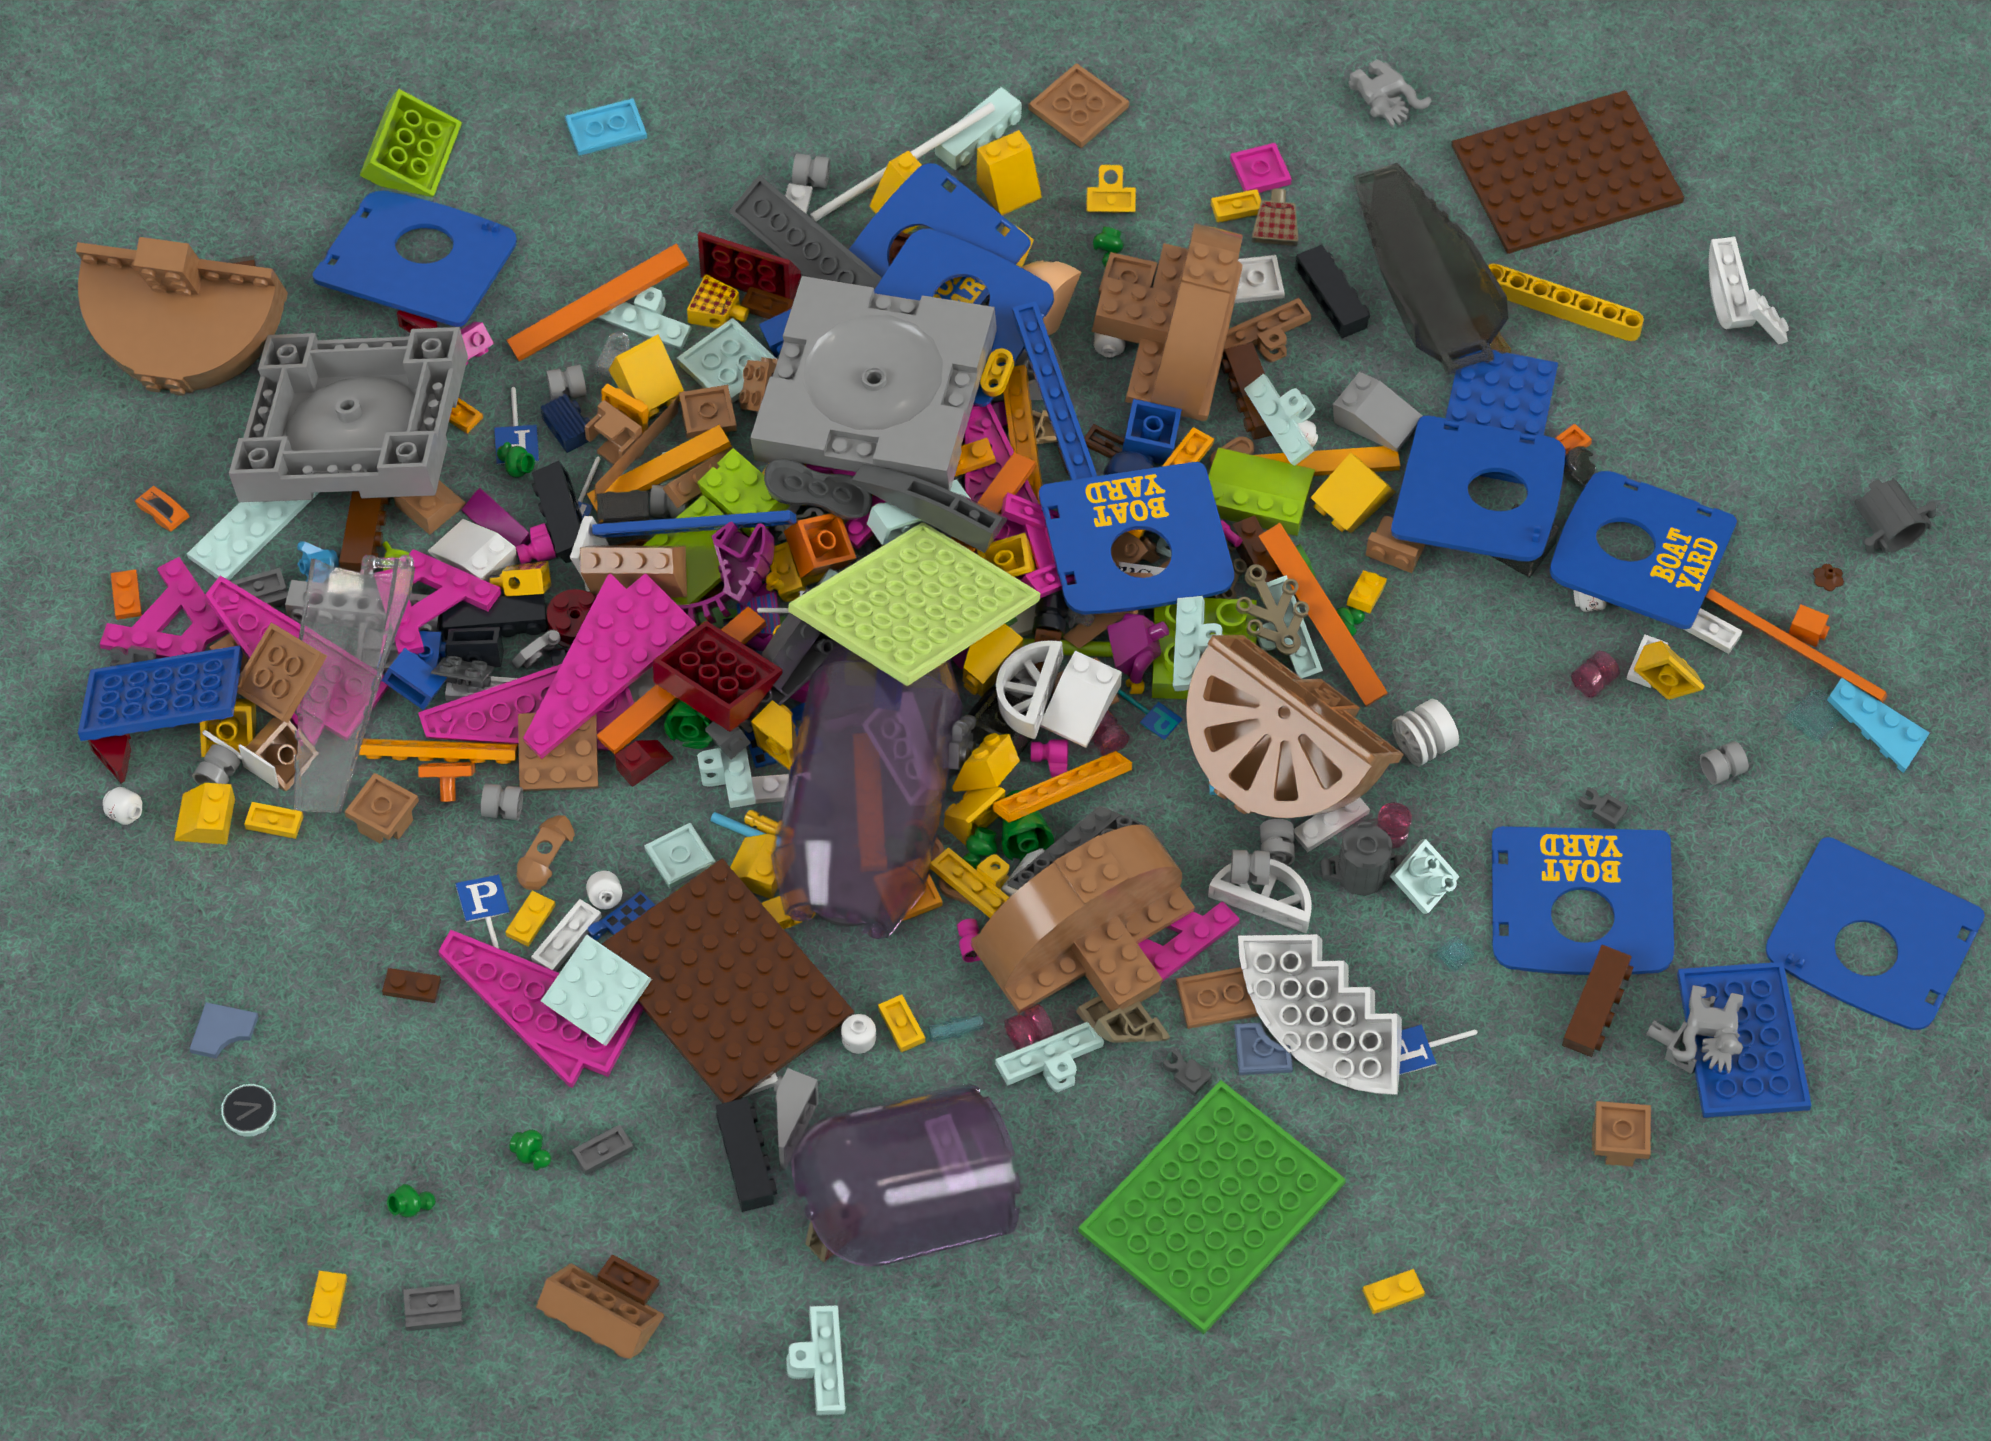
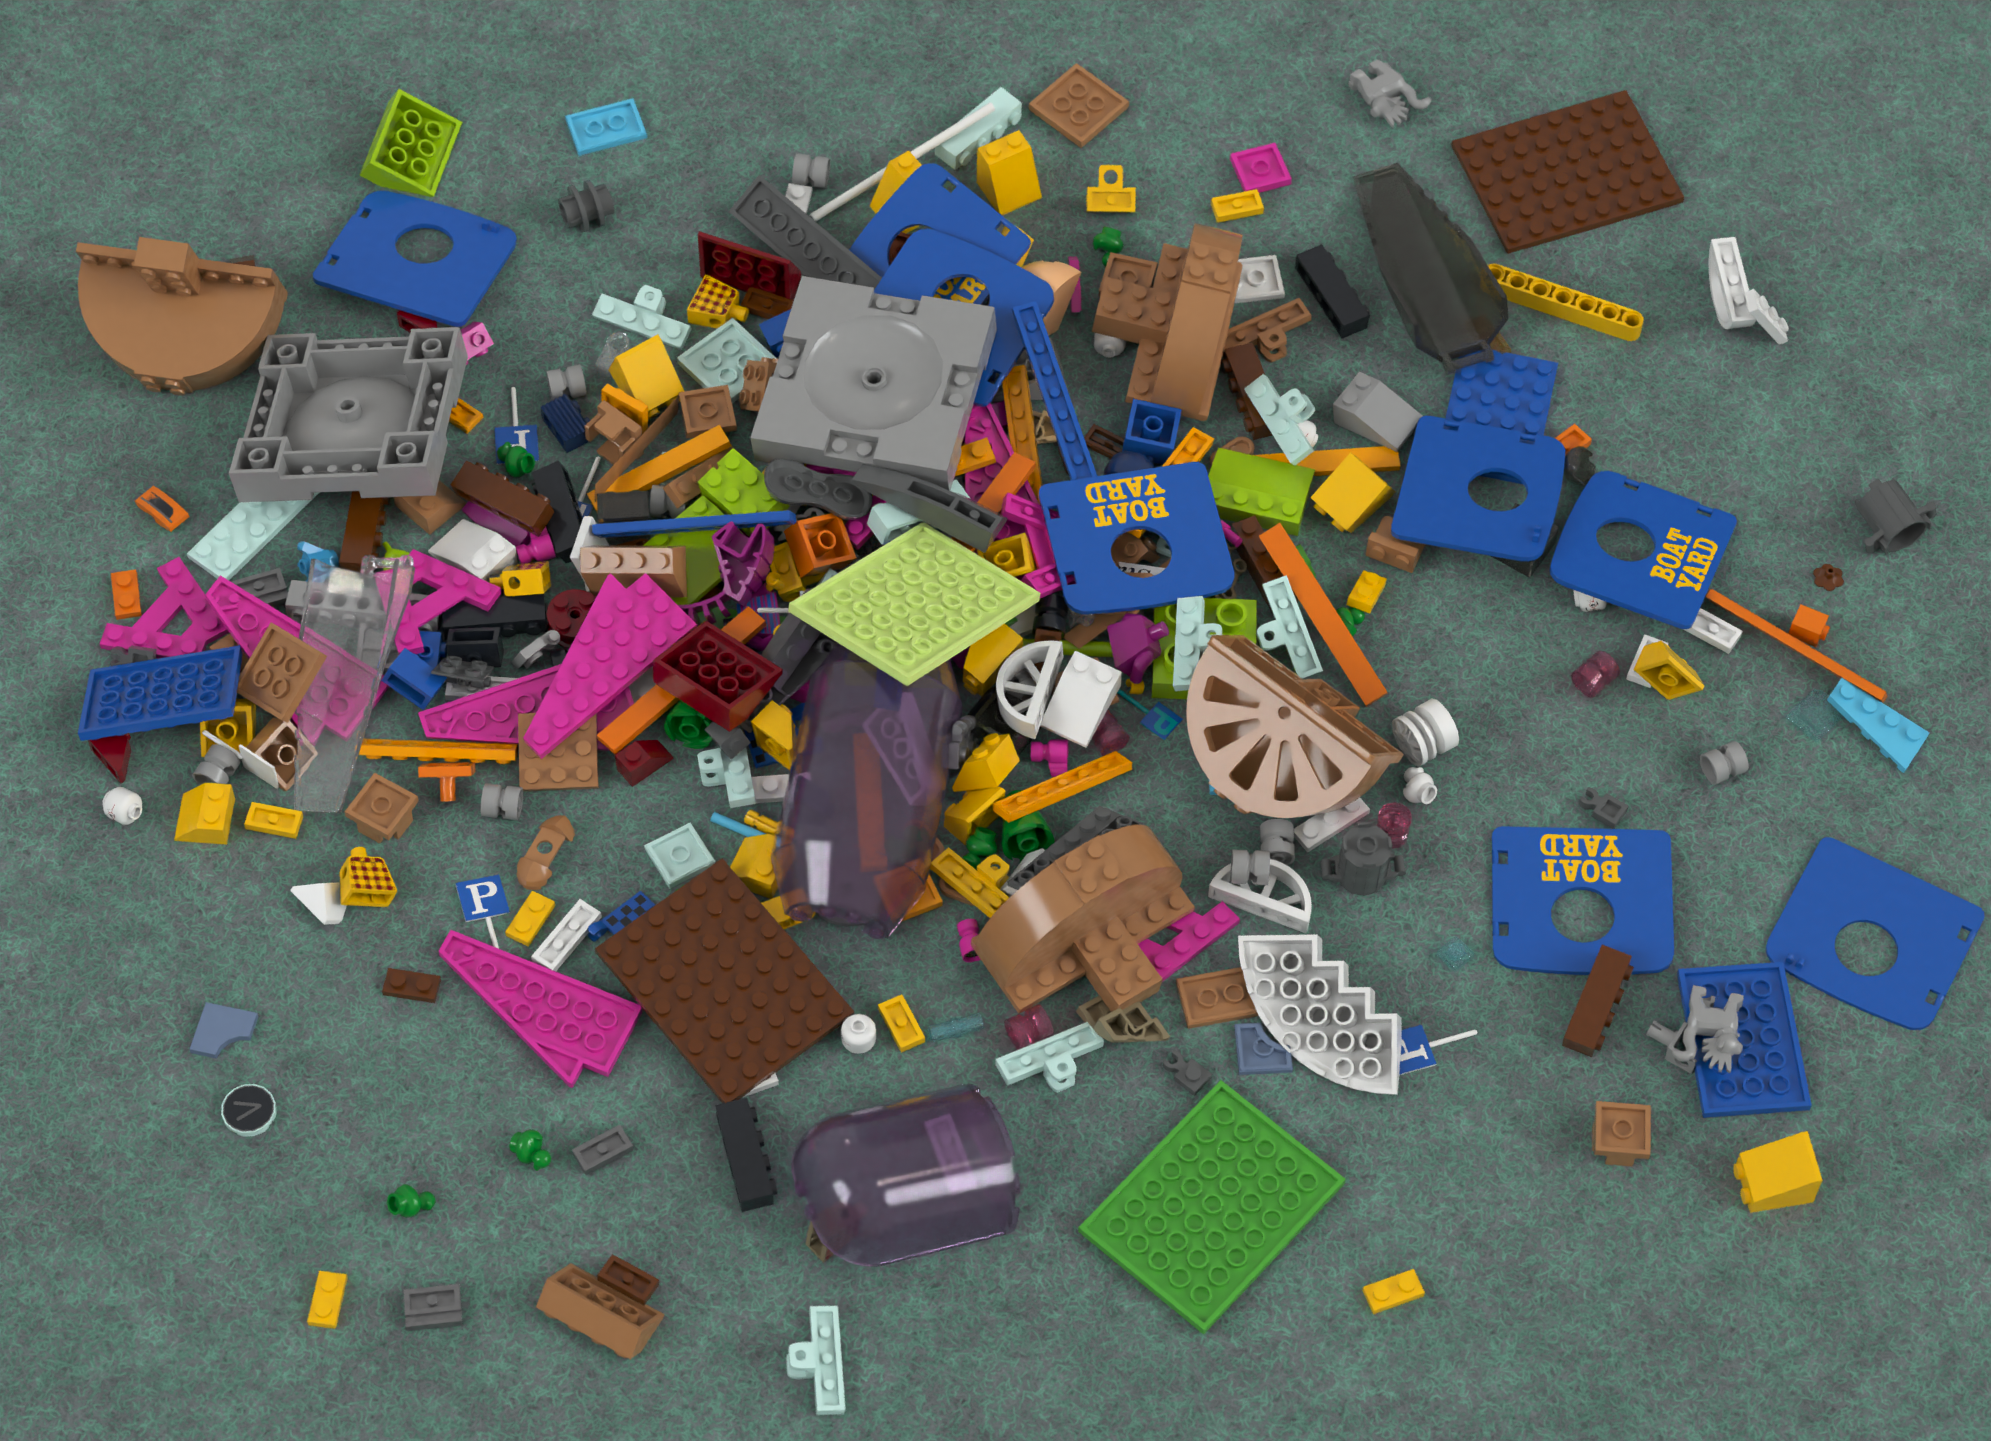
orange tile [507,243,689,361] -> none
light aqua plate [541,934,652,1046] -> none
white head [586,871,623,910] -> none
light grey slope [774,1068,819,1170] -> none
yellow plate [980,348,1014,397] -> none
dark tan plant [1236,564,1309,655] -> none
dark tan torso [1251,188,1298,246] -> none
light aqua plate [1390,839,1459,914] -> none
none -> white slope [290,882,347,925]
none -> yellow torso [340,847,397,907]
none -> reddish brown brick [450,460,555,537]
none -> dark grey piece [558,180,615,232]
none -> dark pink tile [1068,256,1081,312]
none -> white animal [1403,767,1437,804]
none -> yellow slope [1733,1131,1823,1213]

